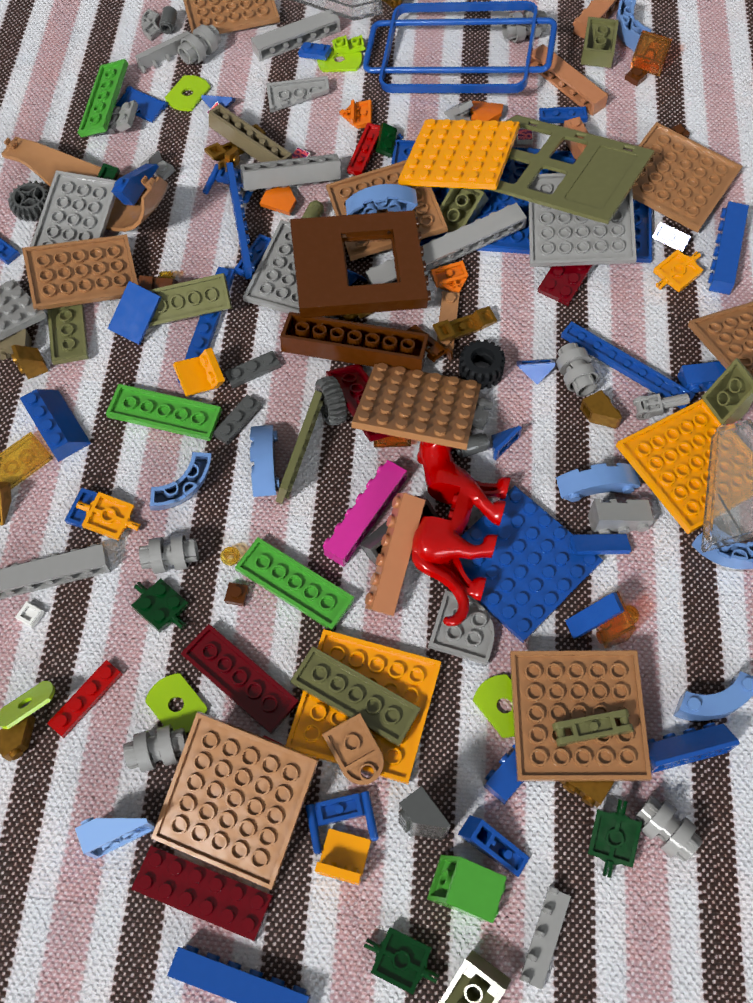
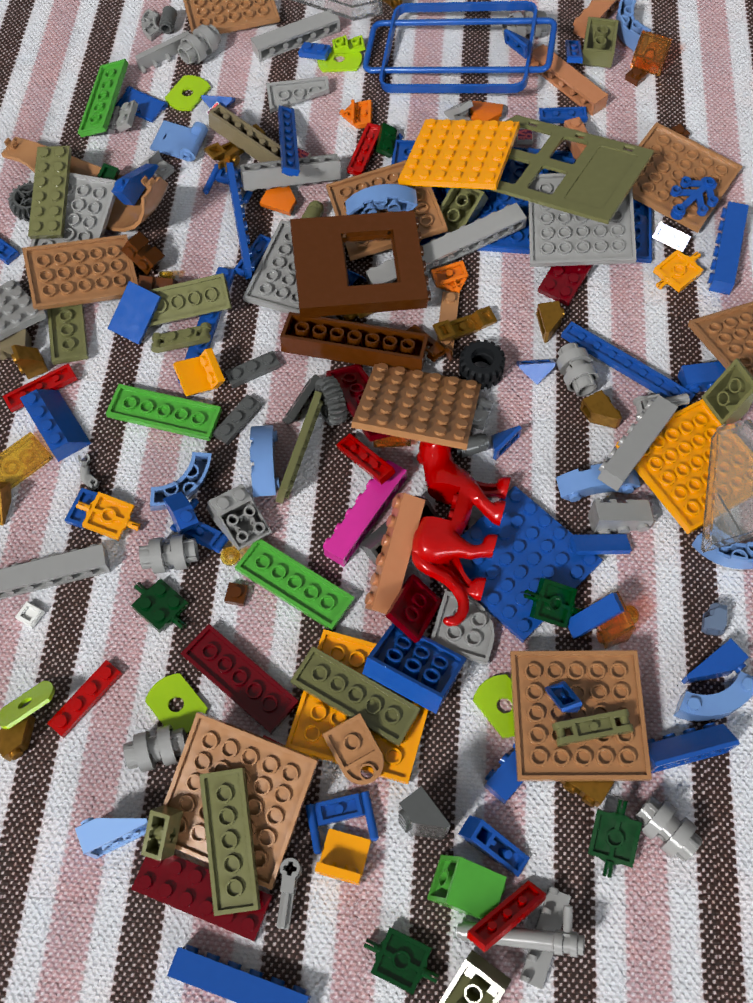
none -> red plate [3,363,78,413]
none -> olive plate [28,146,72,239]
none -> light grey arm [78,453,99,490]
none -> reddish brown brick [121,231,165,274]
none -> olive brick [141,805,183,861]
none -> medium blue door [150,120,208,162]
none -> olive plate [151,322,211,353]
none -> blue slope [163,491,199,534]
none -> blue plate [170,498,229,553]
none -> olive plate [199,767,261,916]
none -> light grey slope [206,484,272,551]
none -> light grey connector [276,858,302,930]
none -> blue plate [278,105,300,176]
none -> dark grey plate [282,374,321,425]
none -> red plate [336,433,396,485]
none -> blue slope [362,623,467,714]
none -> dark red plate [385,574,442,643]
none -> light grey cylinder [457,905,585,958]
none -> red plate [467,880,546,952]
none -> blue slope [504,29,529,59]
none -> dark green plate [524,578,584,628]
none -> pearl gold slope [536,301,565,343]
none -> blue slope [545,681,582,713]
none -> blue tile [565,40,583,64]
none -> light grey brick [597,395,678,491]
none -> blue plant [670,176,719,220]
none -> blue slope [681,639,749,684]
none -> sand blue rock [701,602,727,636]

